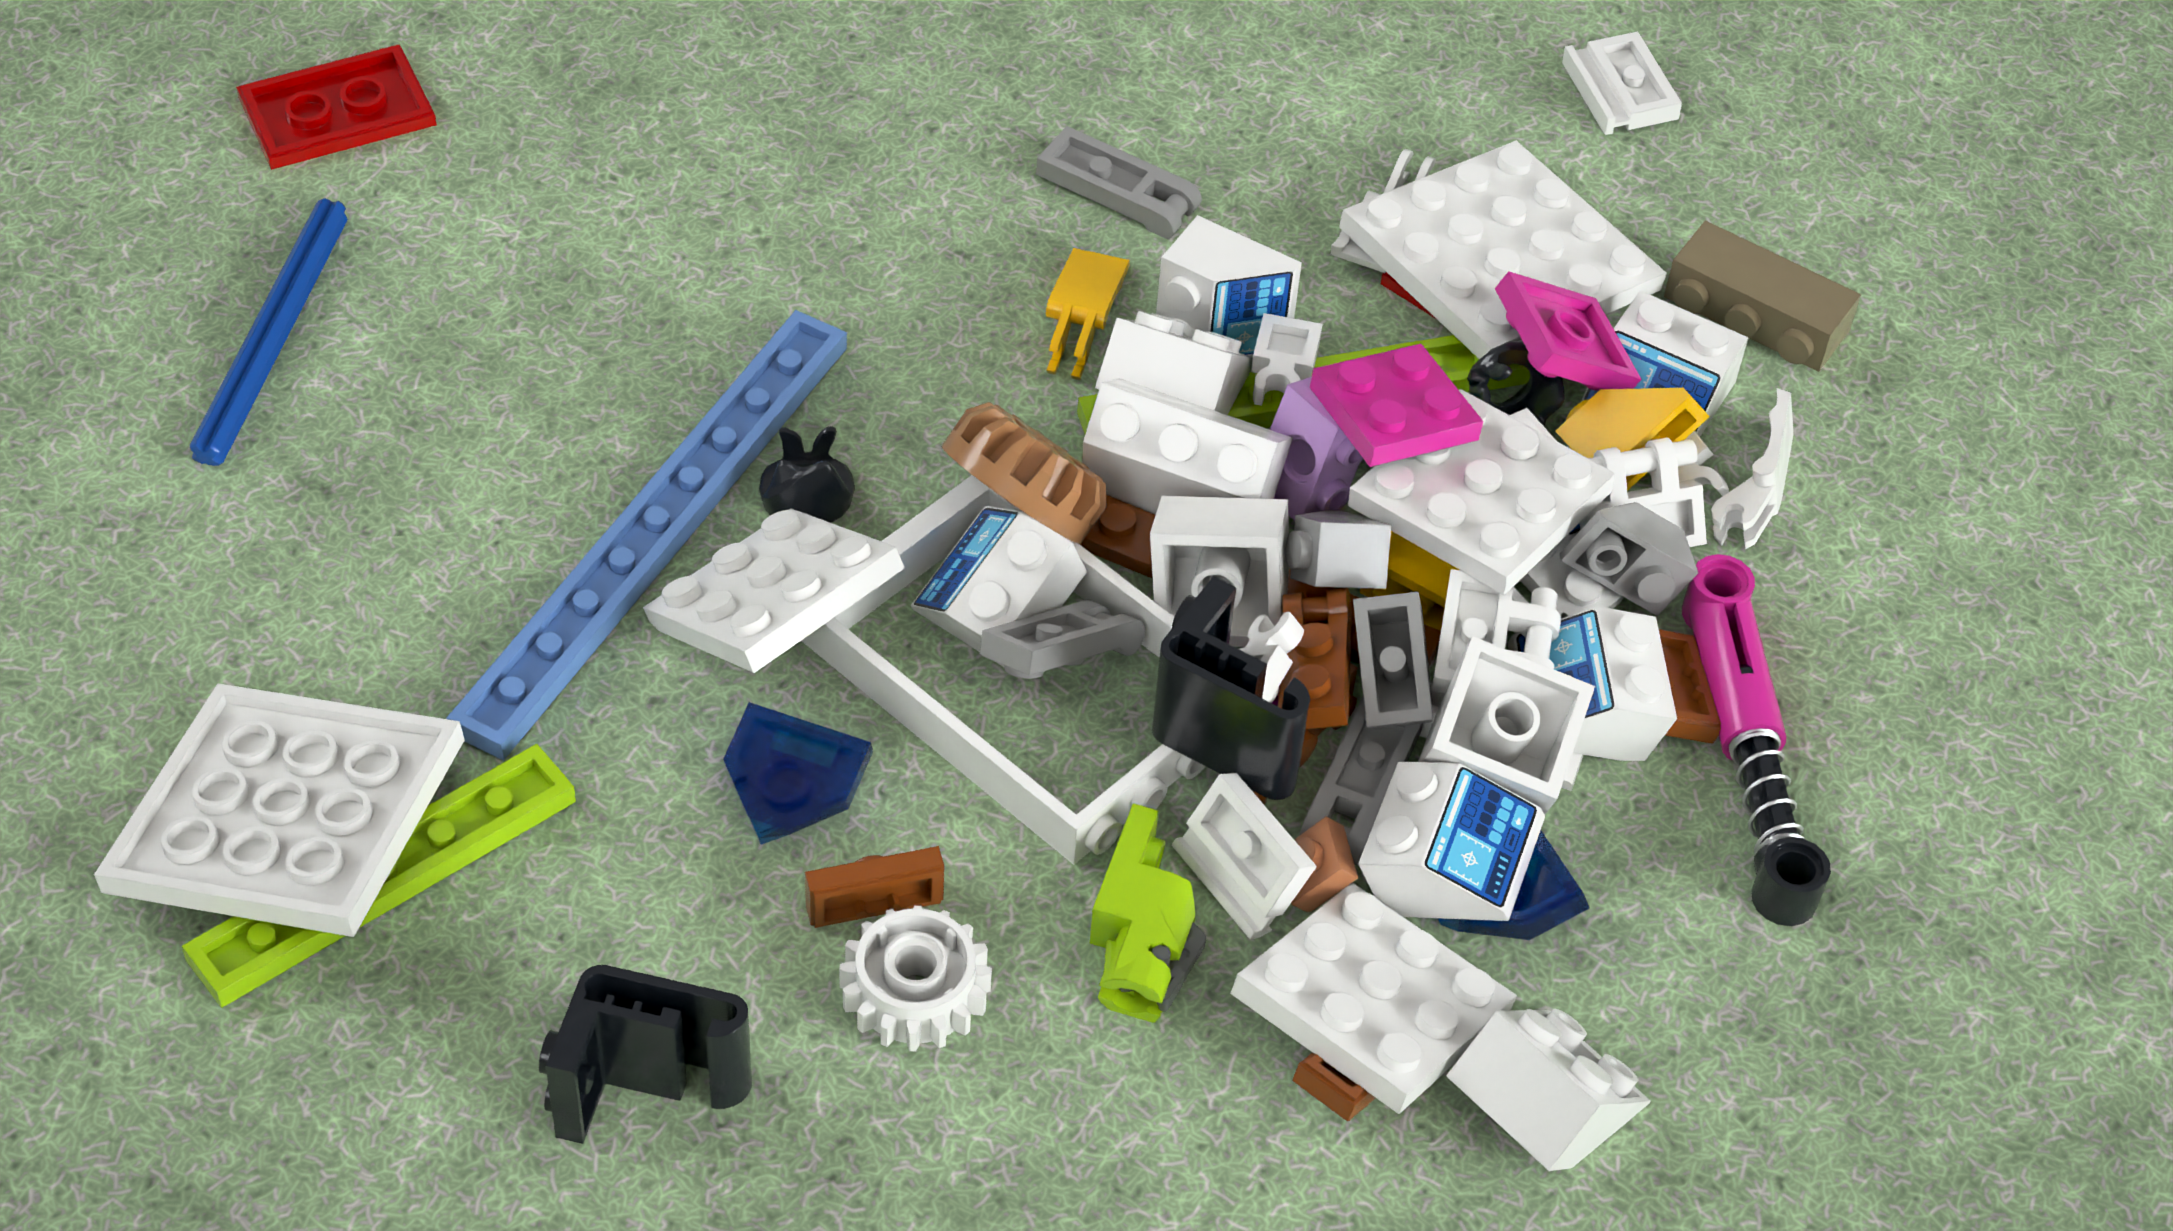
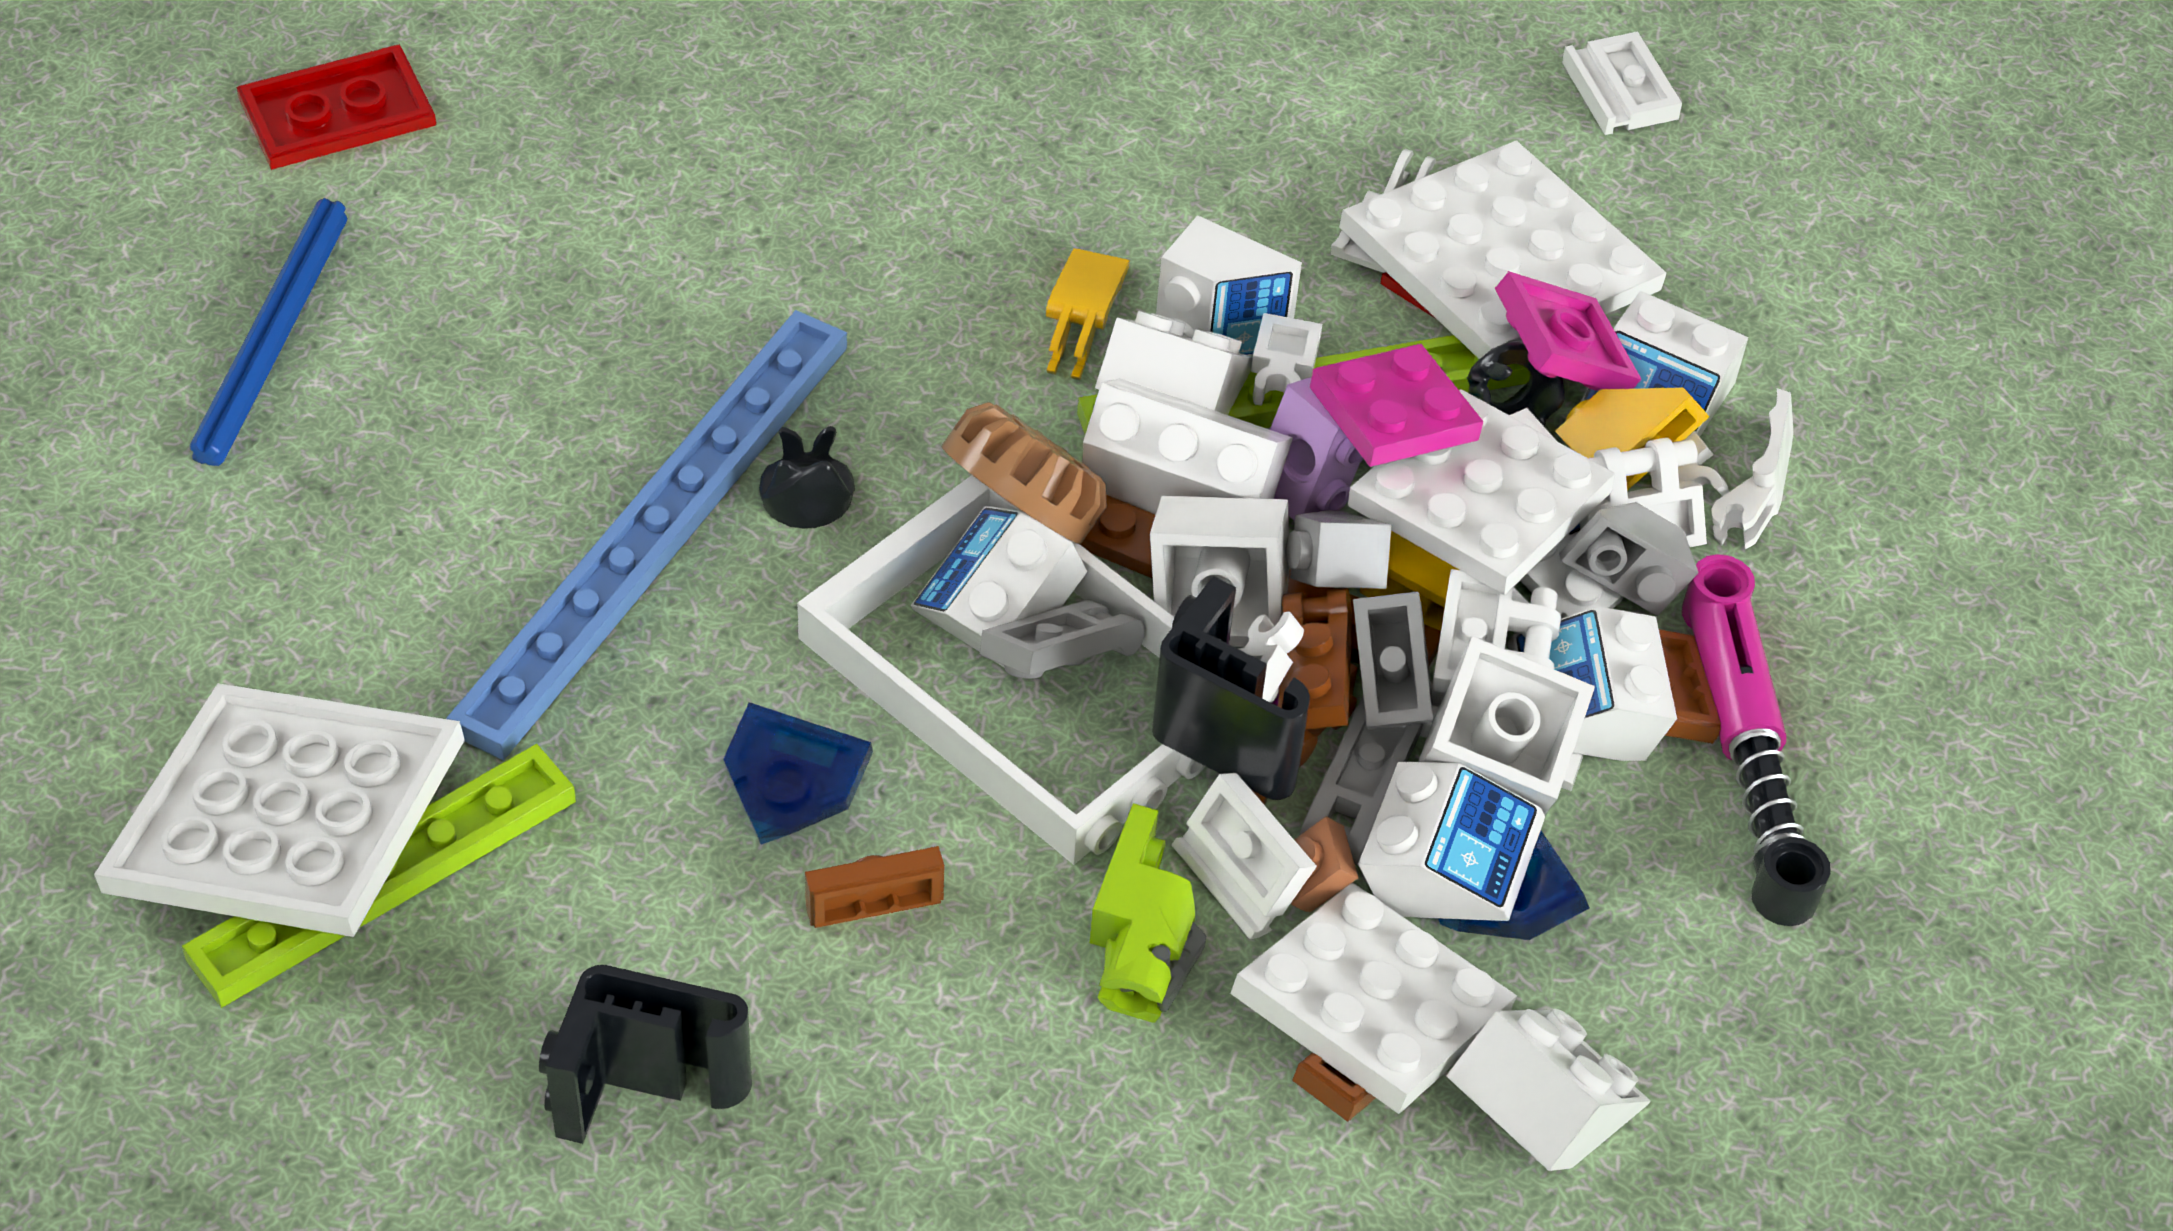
white plate [643,508,905,673] -> none
white gear [839,905,992,1052] -> none
light grey plate [1036,126,1202,240] -> none
dark tan brick [1664,220,1861,372] -> none

